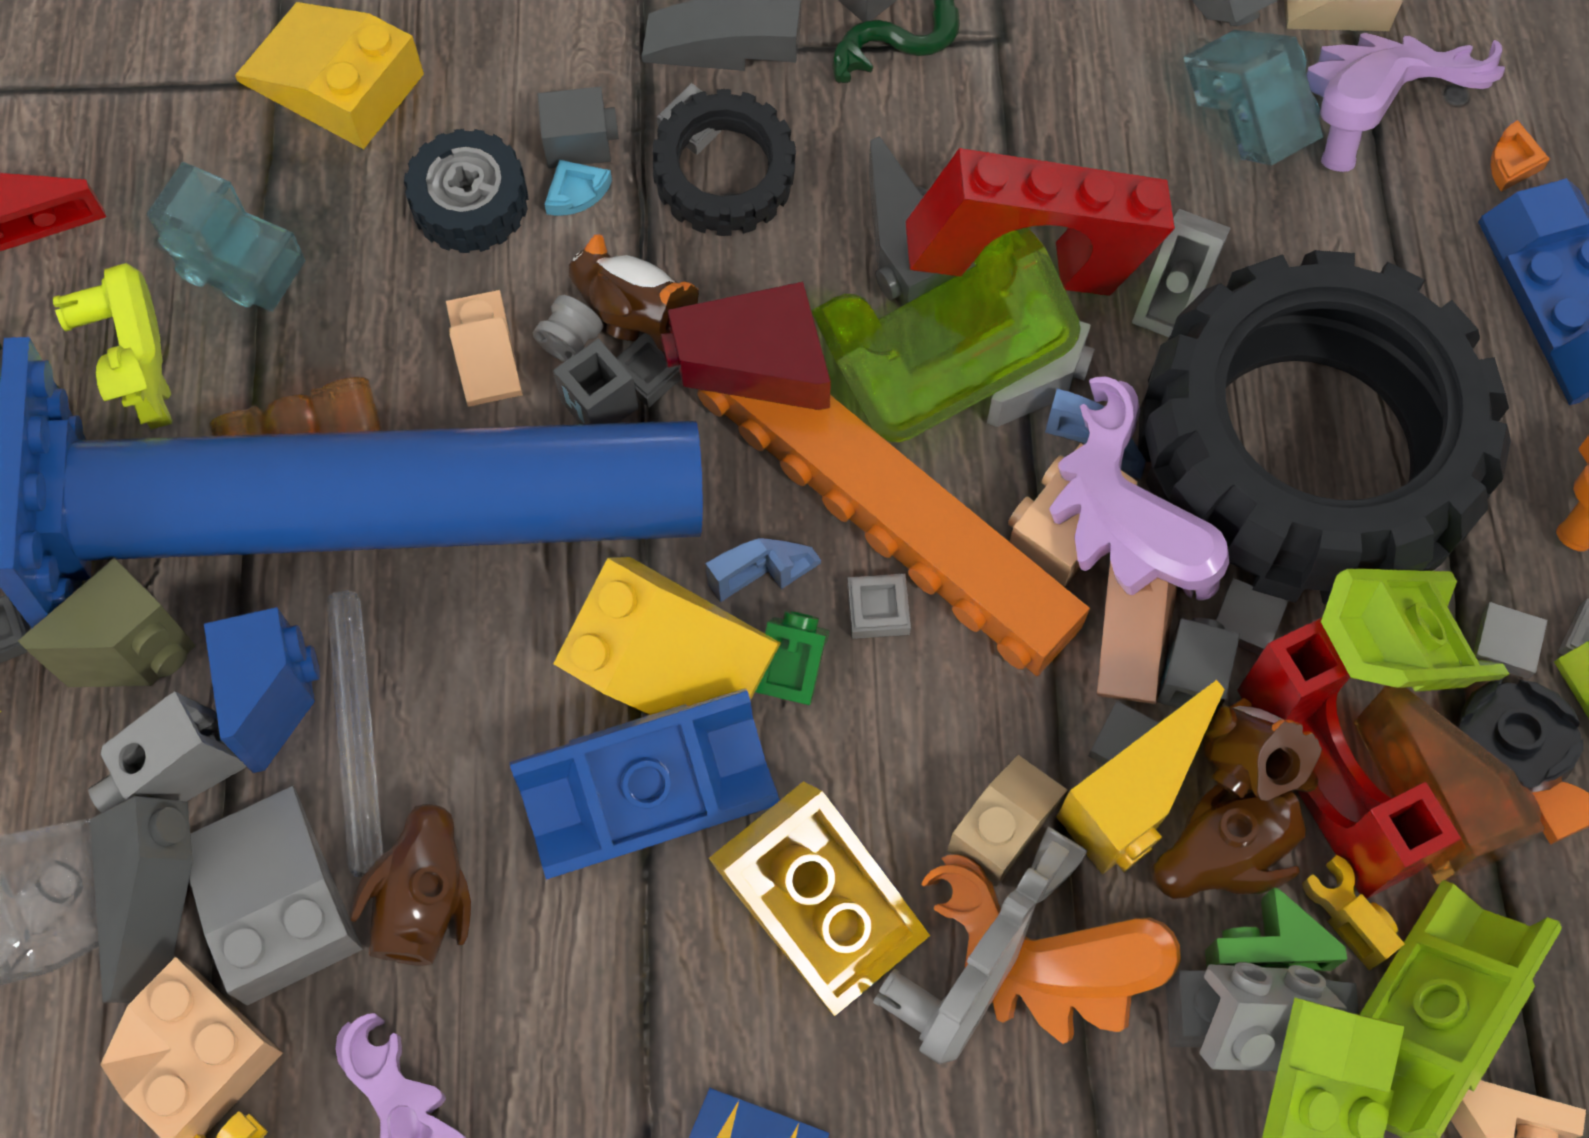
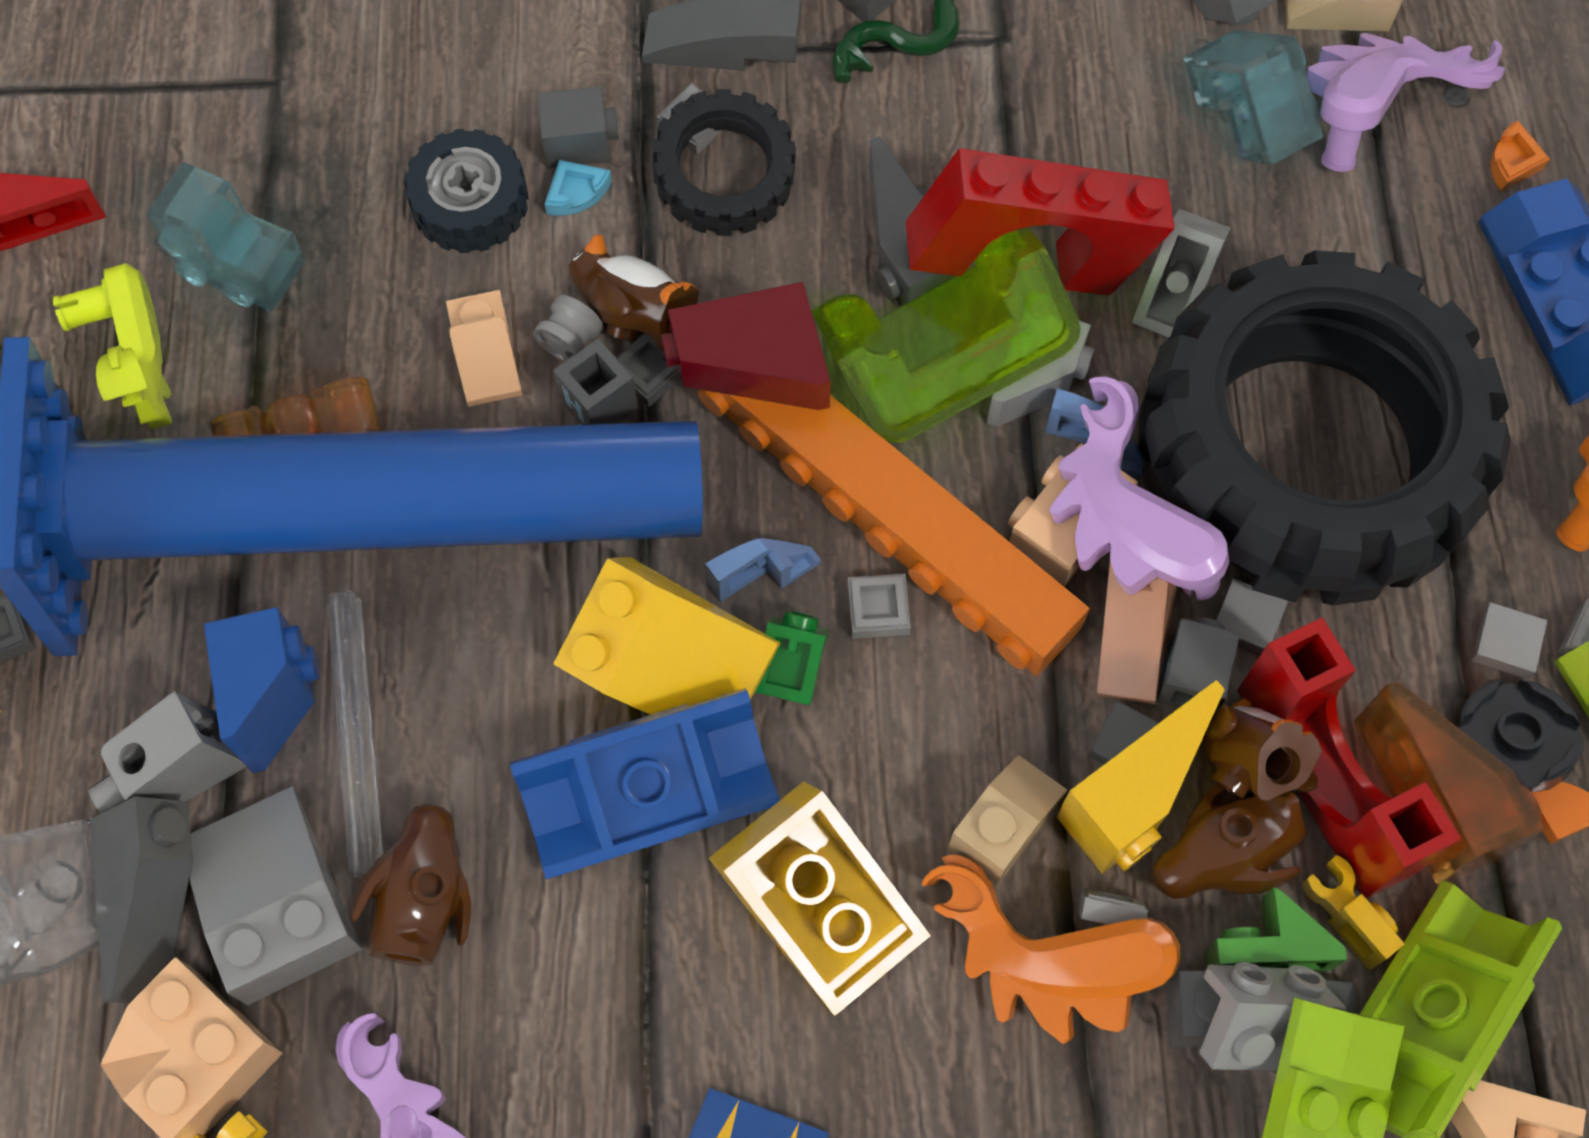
olive slope [18,558,196,688] -> none
yellow slope [235,2,424,150] -> none
light grey animal [873,826,1087,1065] -> none
lime piece [1321,569,1509,692] -> none
none -> light grey tile [1077,887,1148,924]

